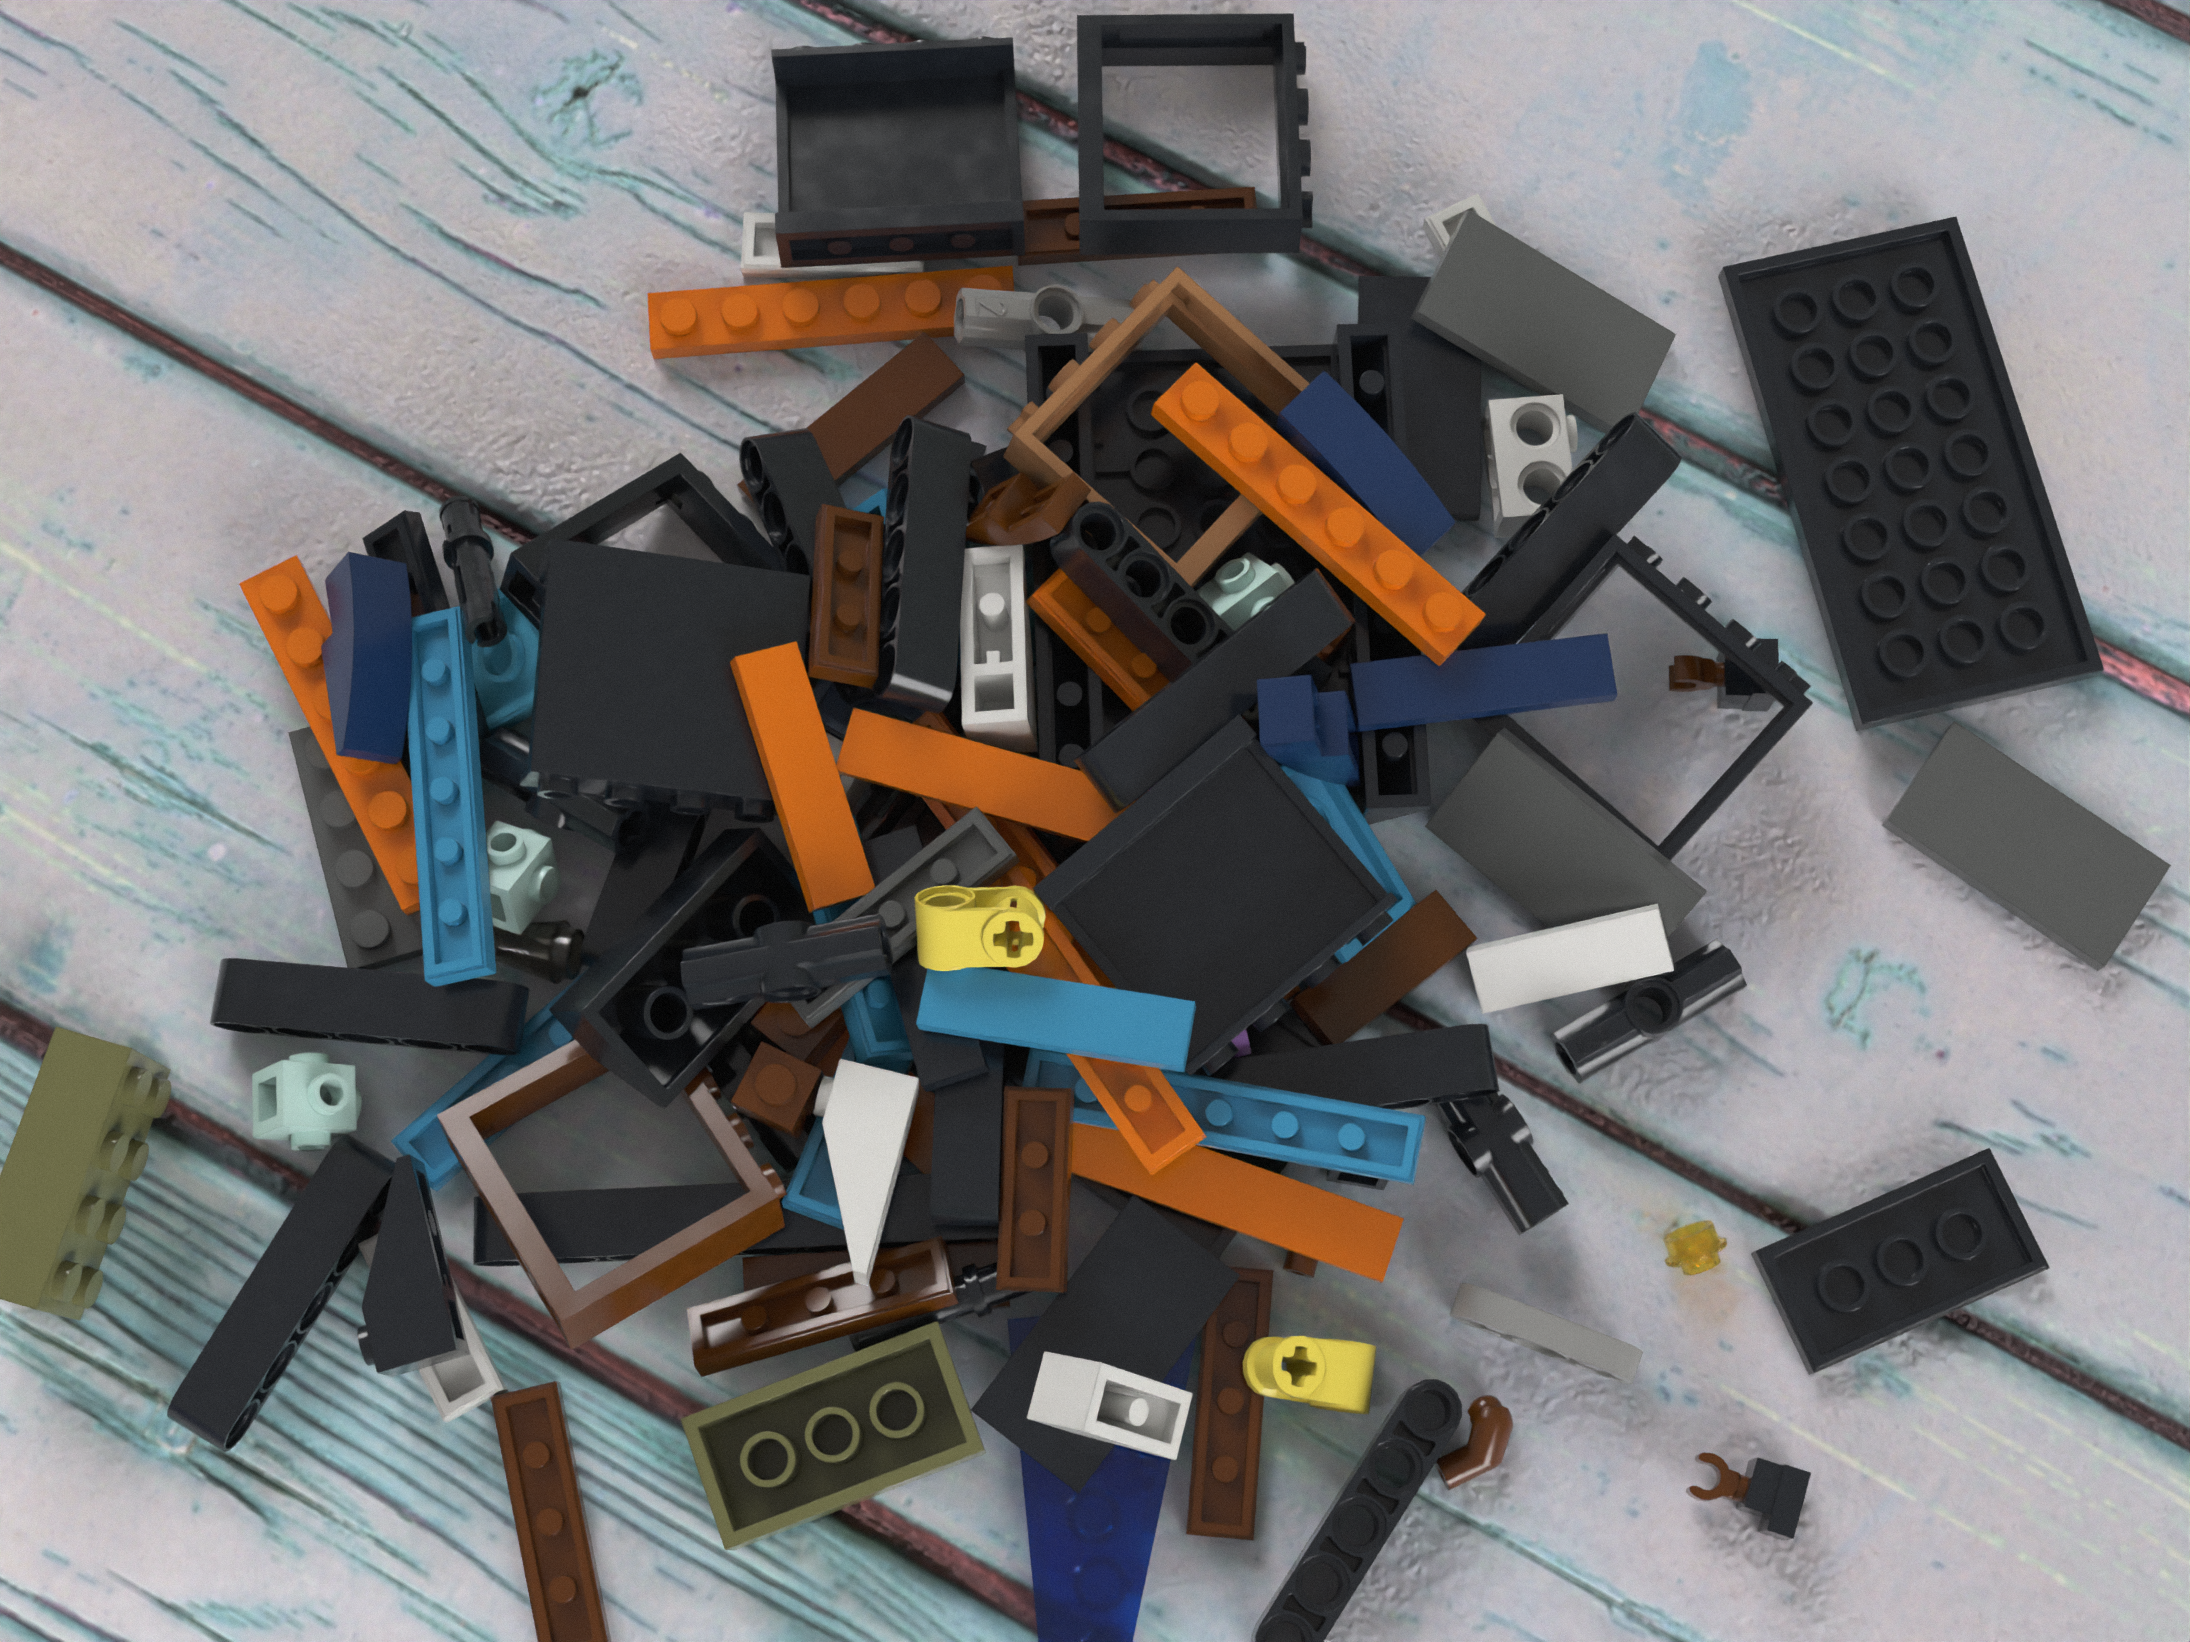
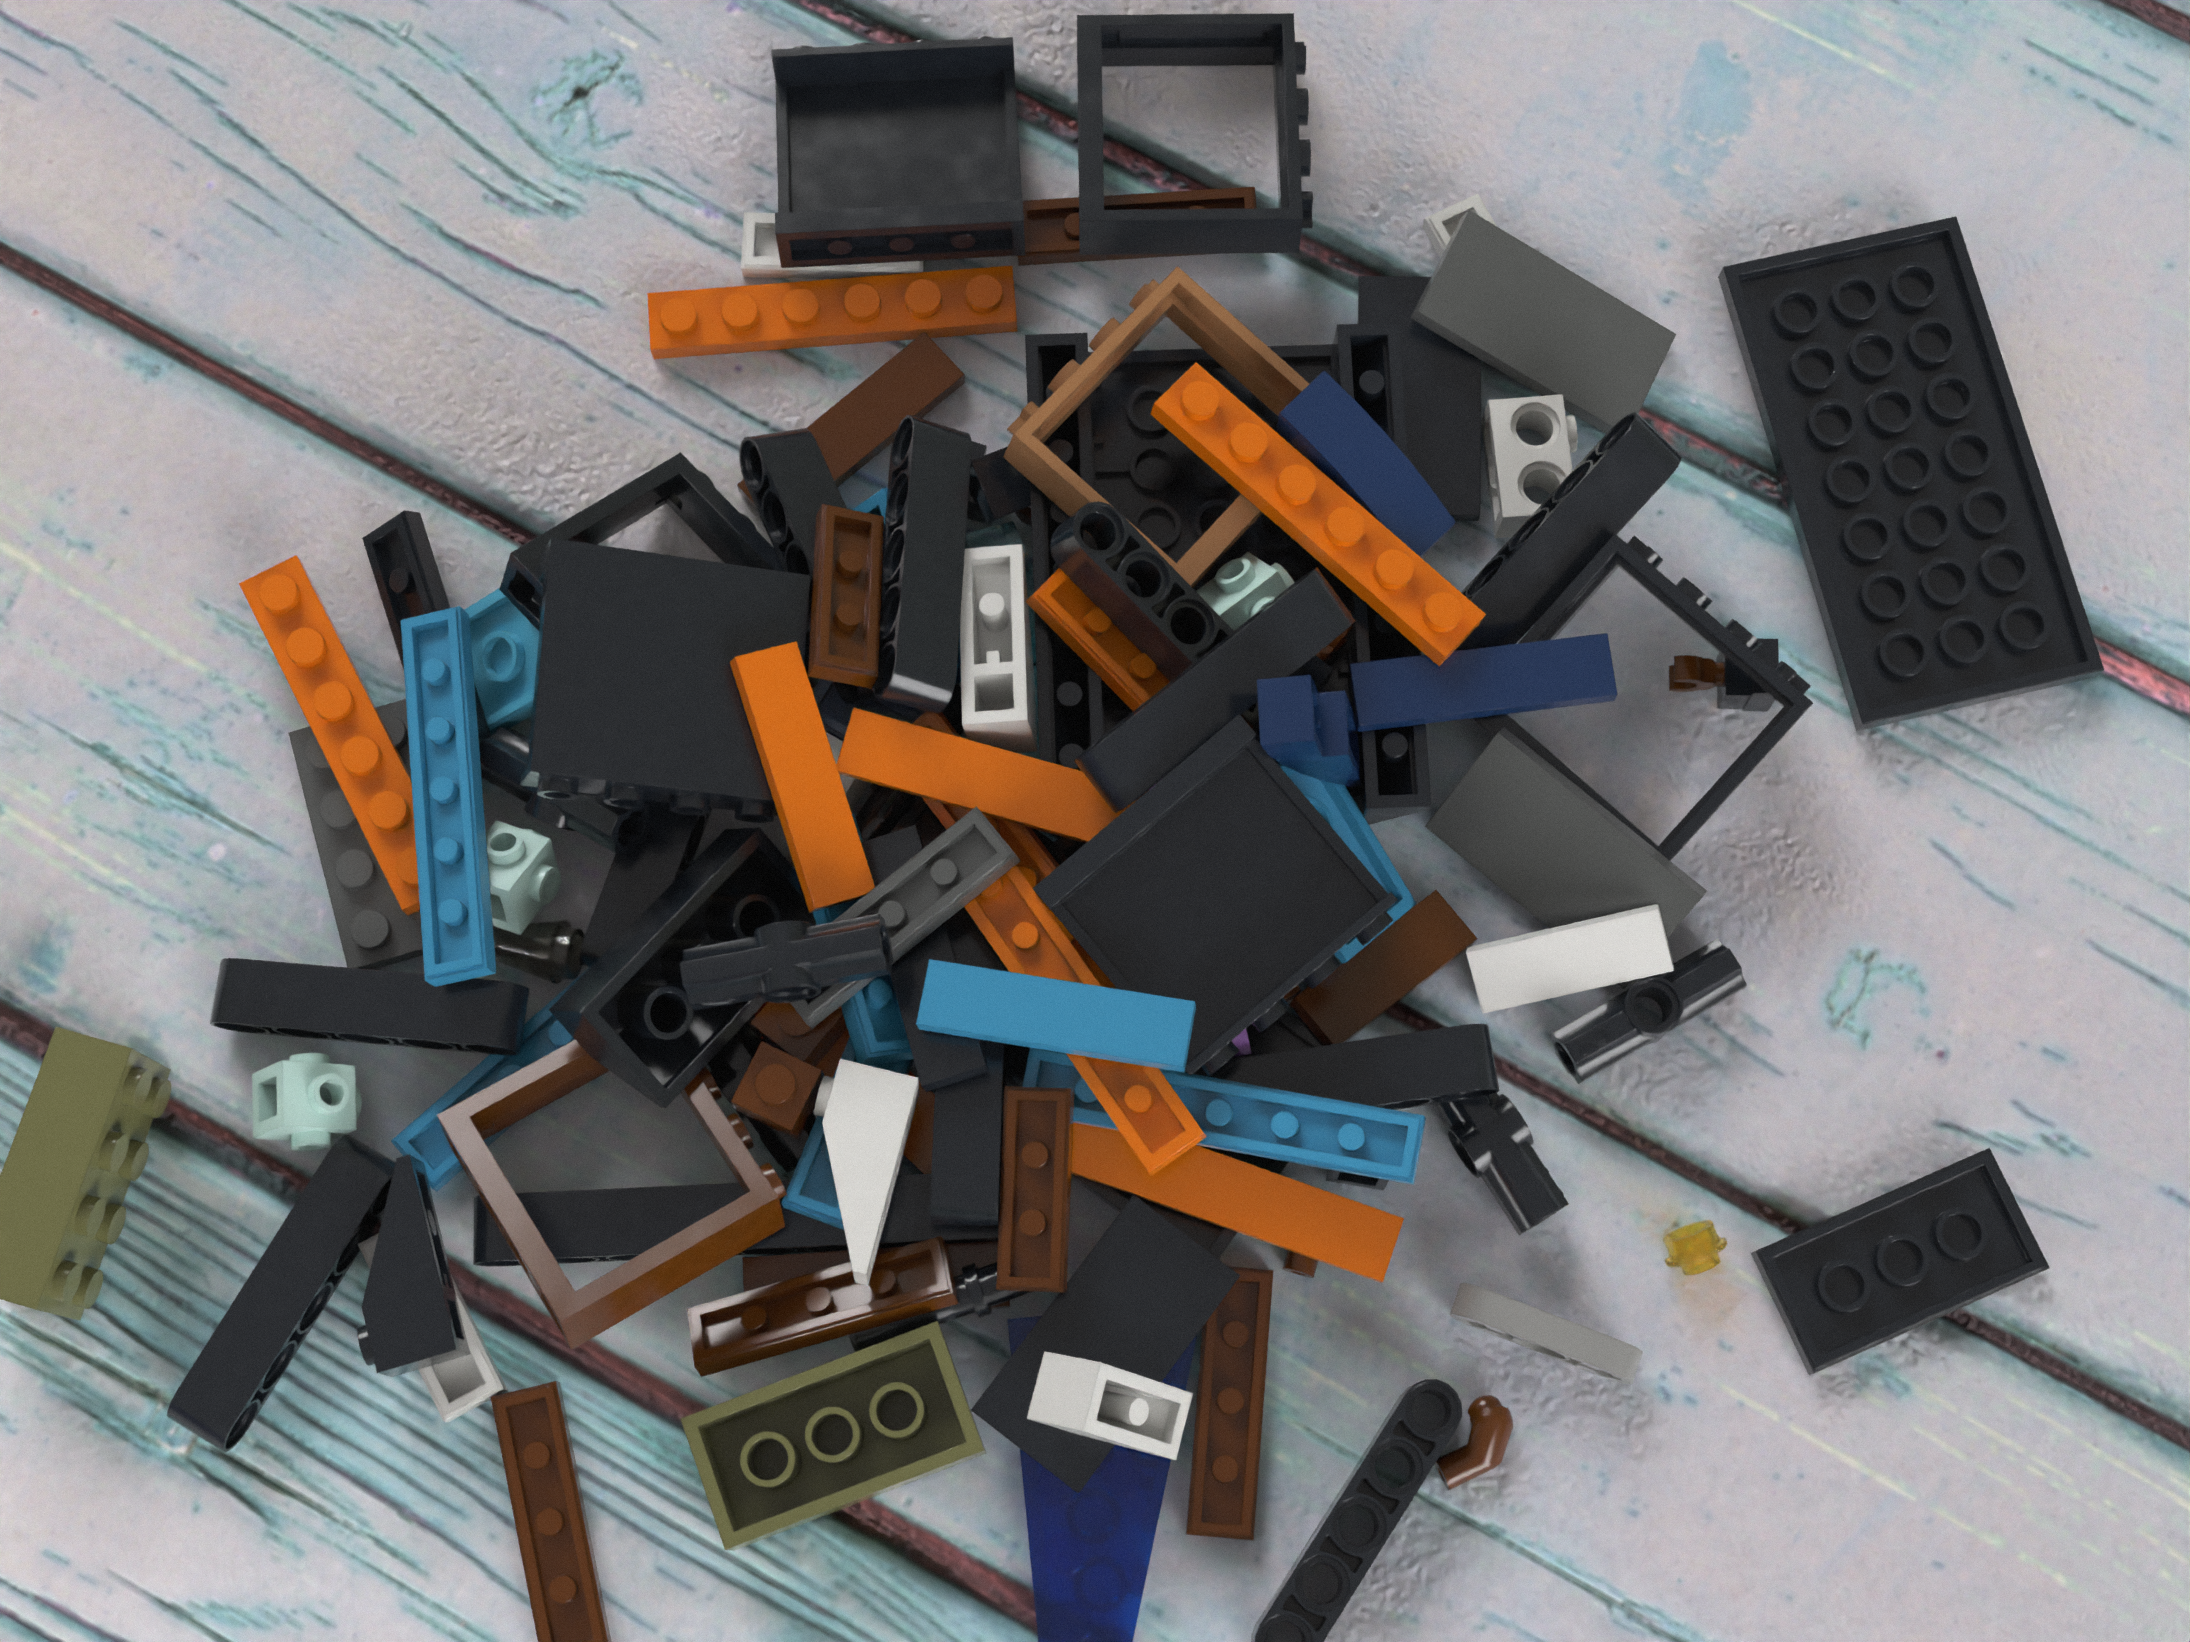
dark blue slope [321,552,412,765] -> none
black pin [439,496,507,648] -> none
light yellow piece [914,885,1046,971] -> none
light grey piece [954,284,1144,353] -> none
reddish brown slope [965,472,1091,546] -> none
light yellow piece [1242,1336,1377,1414] -> none
black piece [1686,1452,1811,1541] -> none
dark grey tile [1881,721,2171,971] -> none

